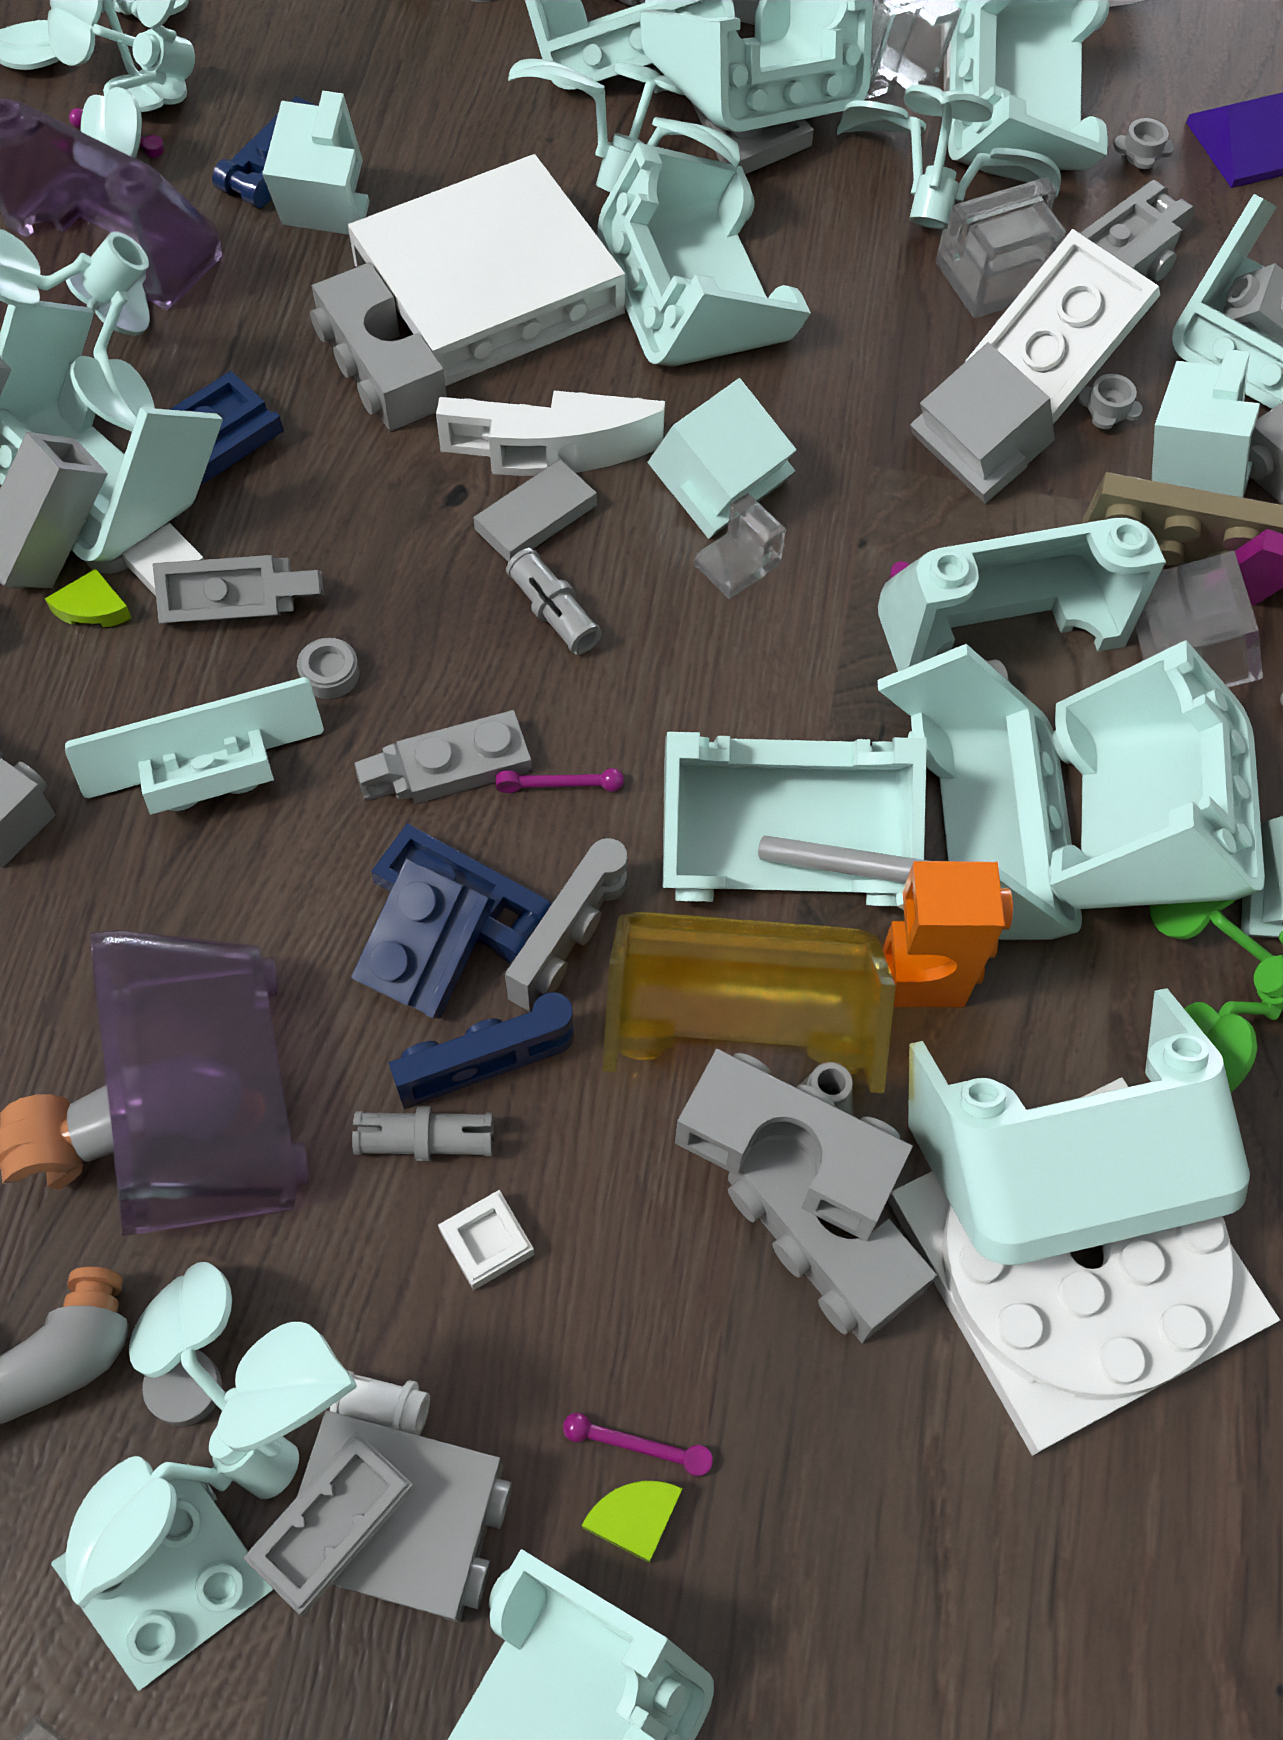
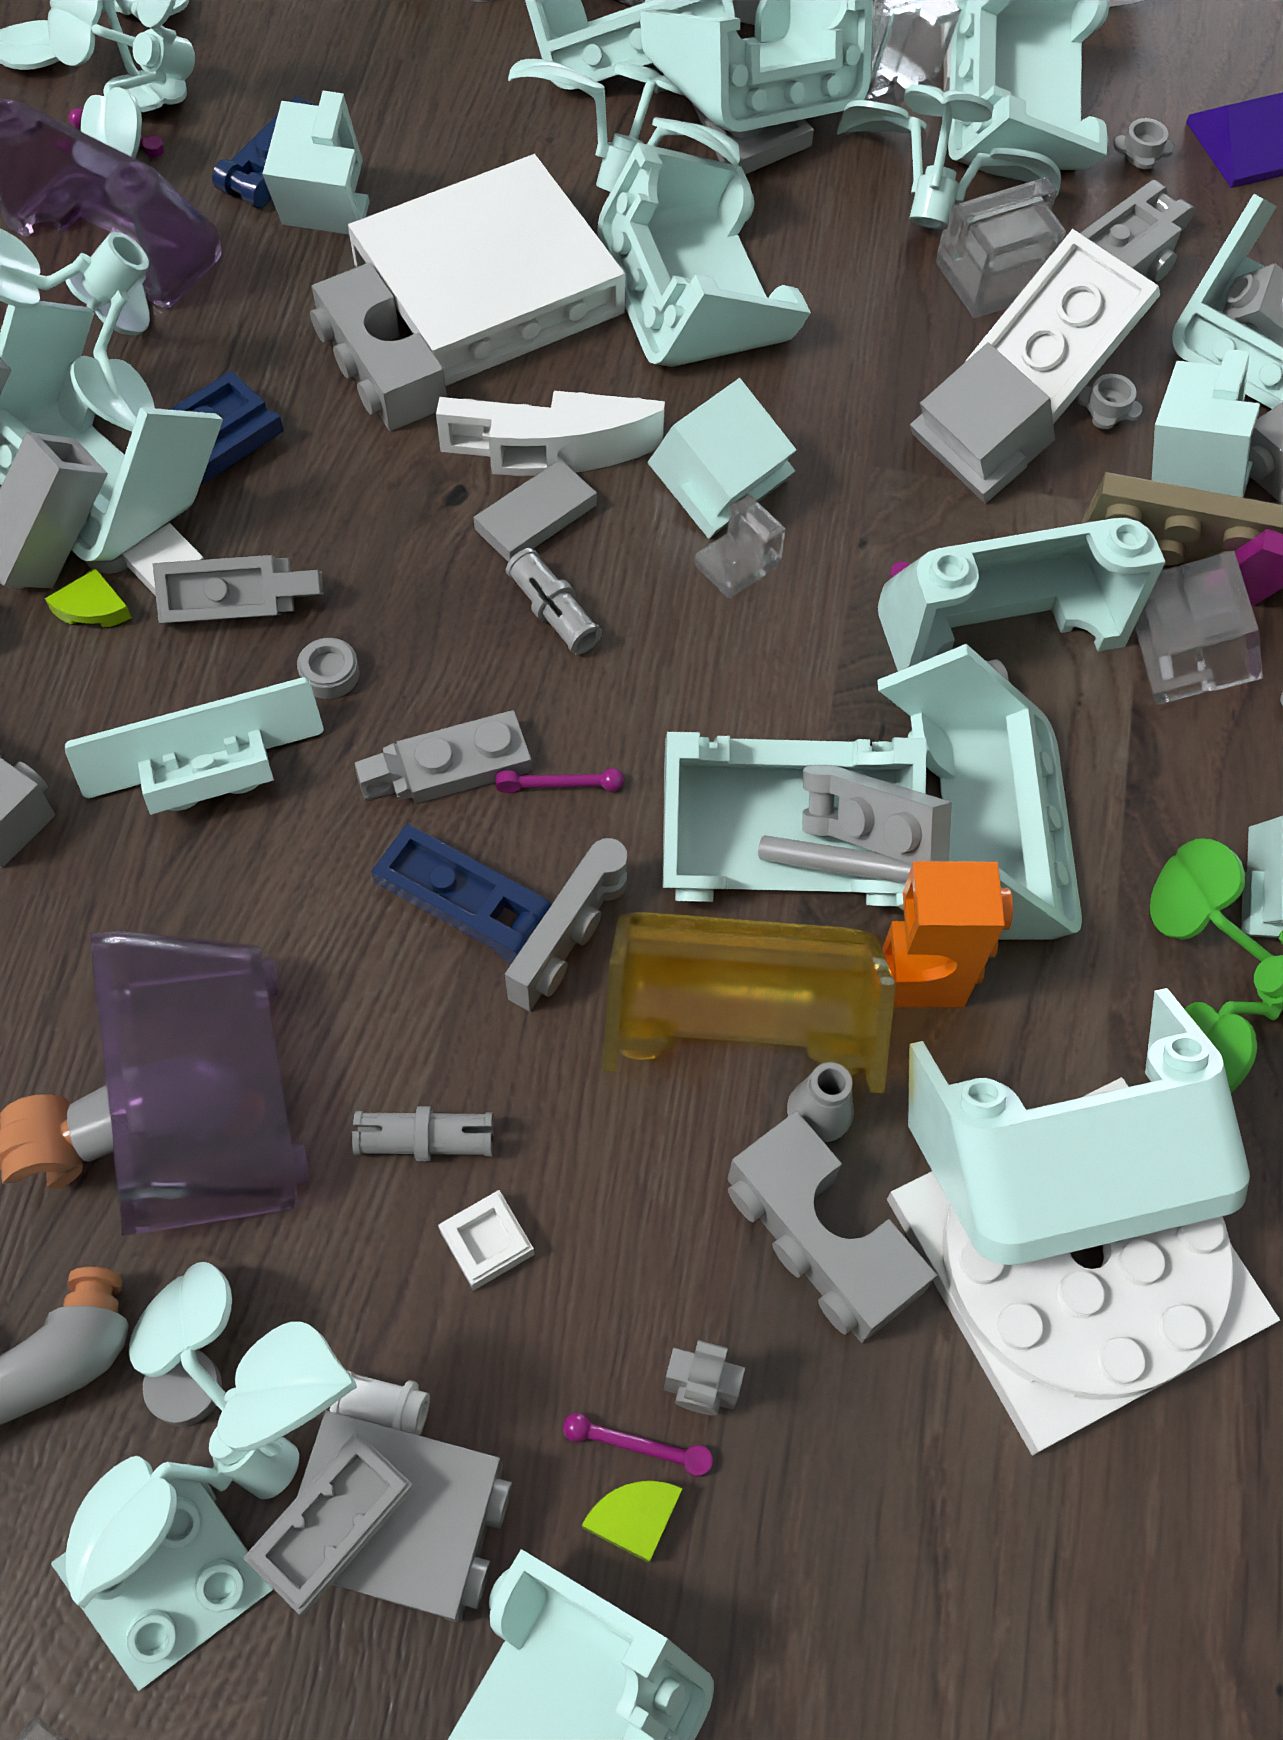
dark blue plate [351,859,495,1019] -> none
dark blue plate [388,992,574,1109] -> none
light grey arch [675,1049,912,1242] -> none
light aqua windscreen [1047,640,1265,909] -> none
none -> light grey plate [664,1340,745,1415]
none -> light grey plate [802,765,952,865]

